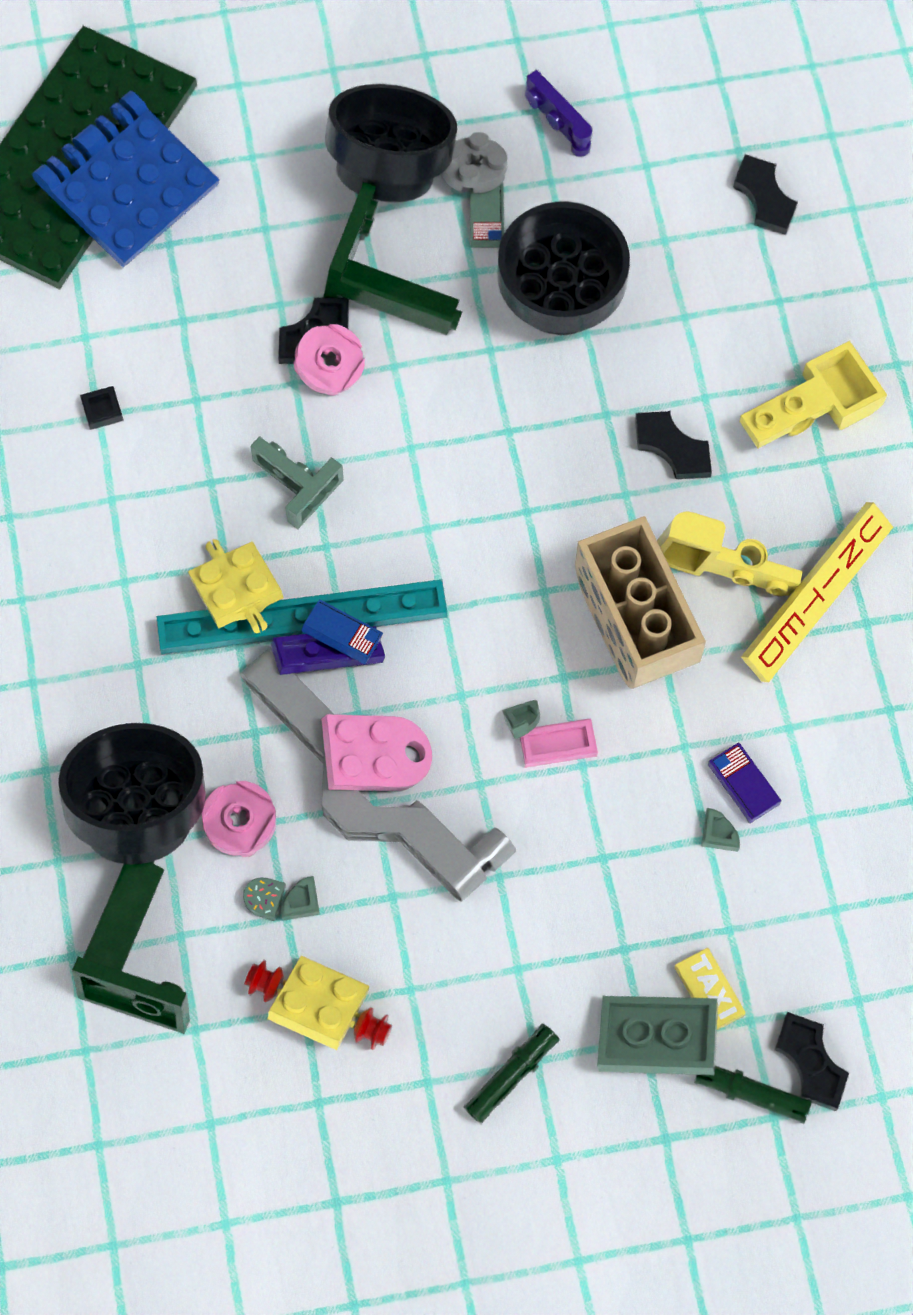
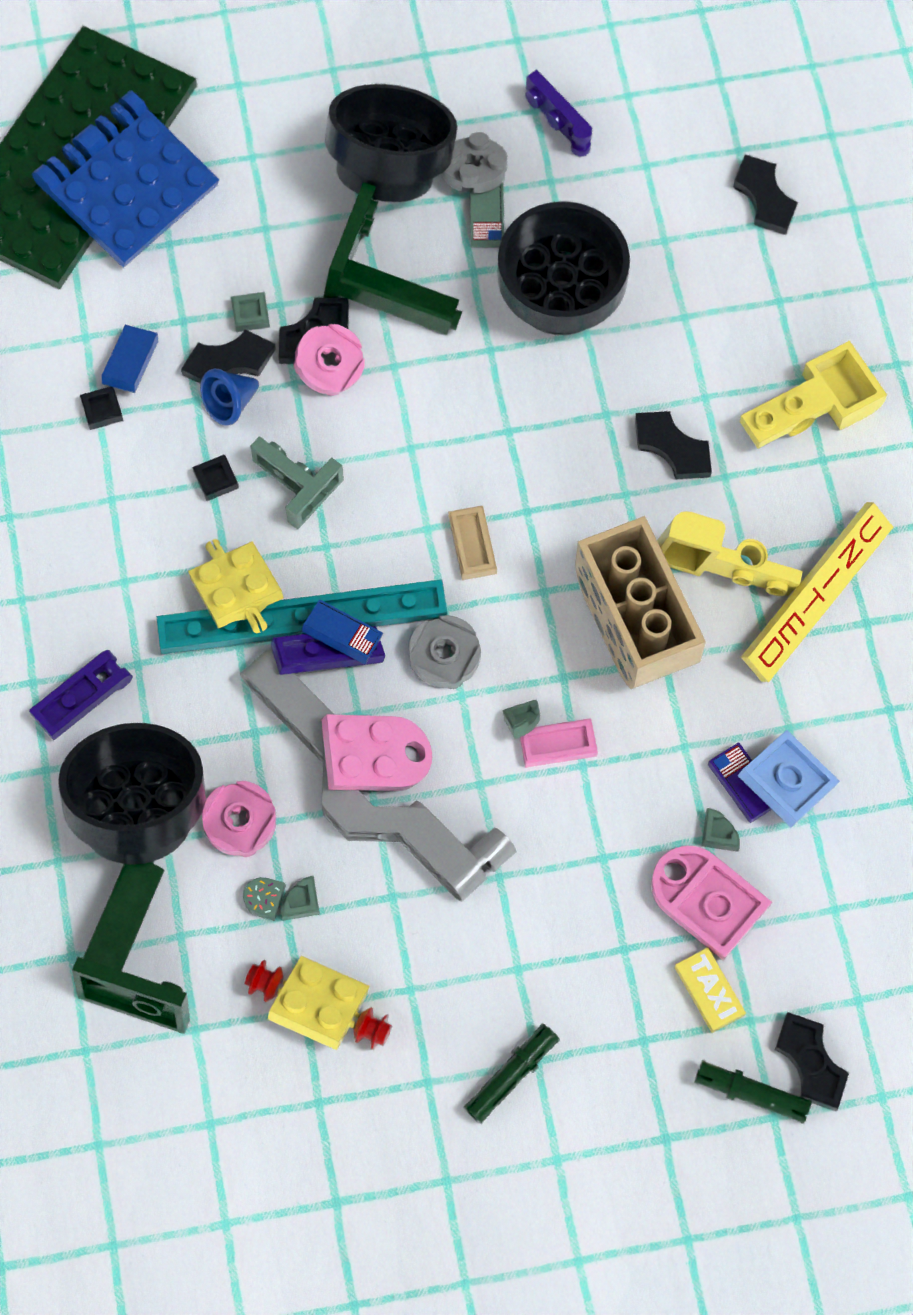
sand green plate [597,996,718,1075] -> none
none -> dark purple plate [29,650,133,741]
none -> blue tile [101,325,158,393]
none -> black tile [181,329,276,384]
none -> black tile [192,454,239,501]
none -> blue hat [200,368,259,426]
none -> sand green tile [231,292,270,332]
none -> light grey plate [409,615,481,689]
none -> tan tile [448,505,497,580]
none -> bright pink plate [651,846,772,961]
none -> light blue plate [738,730,840,828]

